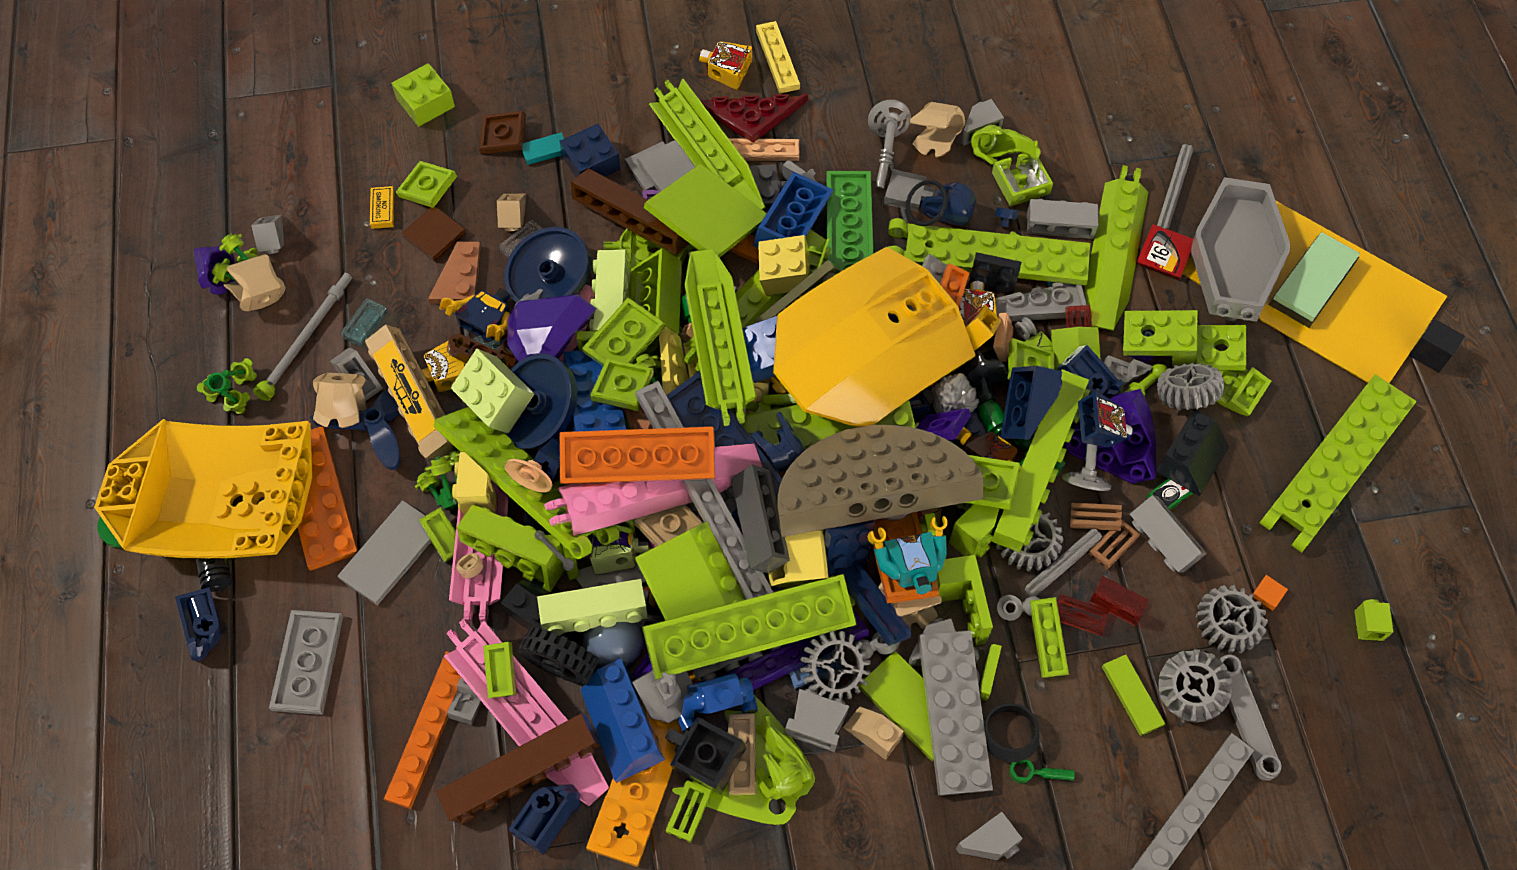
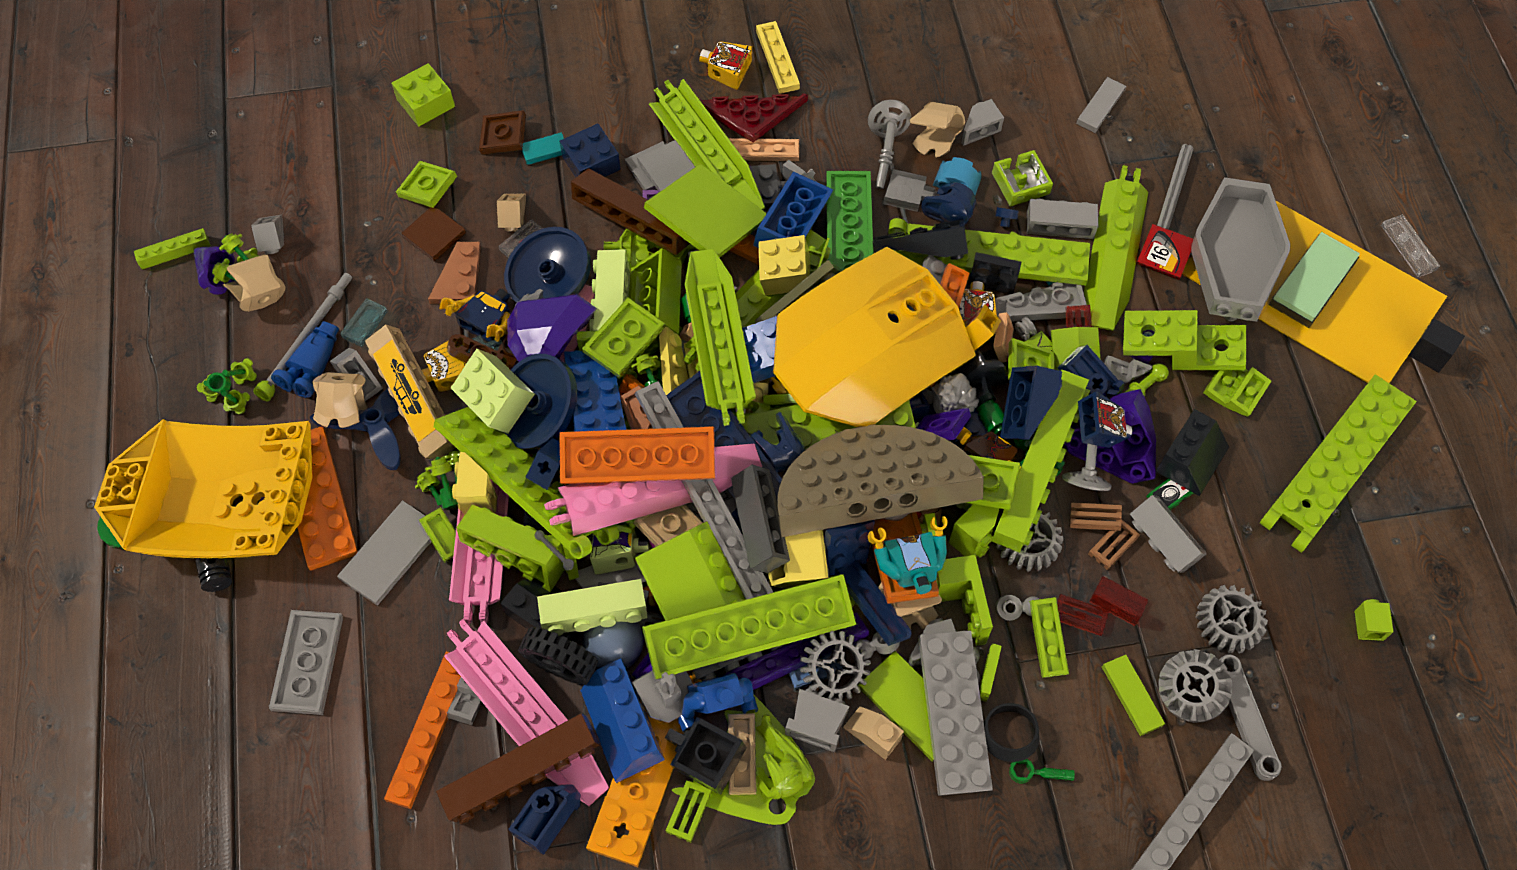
dark blue piece [175,587,222,661] -> none
yellow tile [370,186,395,229] -> none
tan tile [456,553,484,578] -> none
lime tile [483,642,517,698] -> none
light nougat dish [505,459,552,492] -> none
lime tile [590,358,654,411] -> none
black tyre [906,180,948,226] -> none
light grey slope [956,812,1023,860] -> none
lime hair [971,124,1040,164] -> none
light grey axle [1025,529,1102,597] -> none
light grey gear [1157,362,1224,411] -> none
orange tile [1253,575,1288,611] -> none
none -> lime piece [134,228,211,270]
none -> blue piece [271,321,339,398]
none -> black wedge [872,219,968,260]
none -> dark azure cylinder [933,157,982,195]
none -> light grey tile [1076,77,1126,133]
none -> clear tile [1381,214,1440,277]

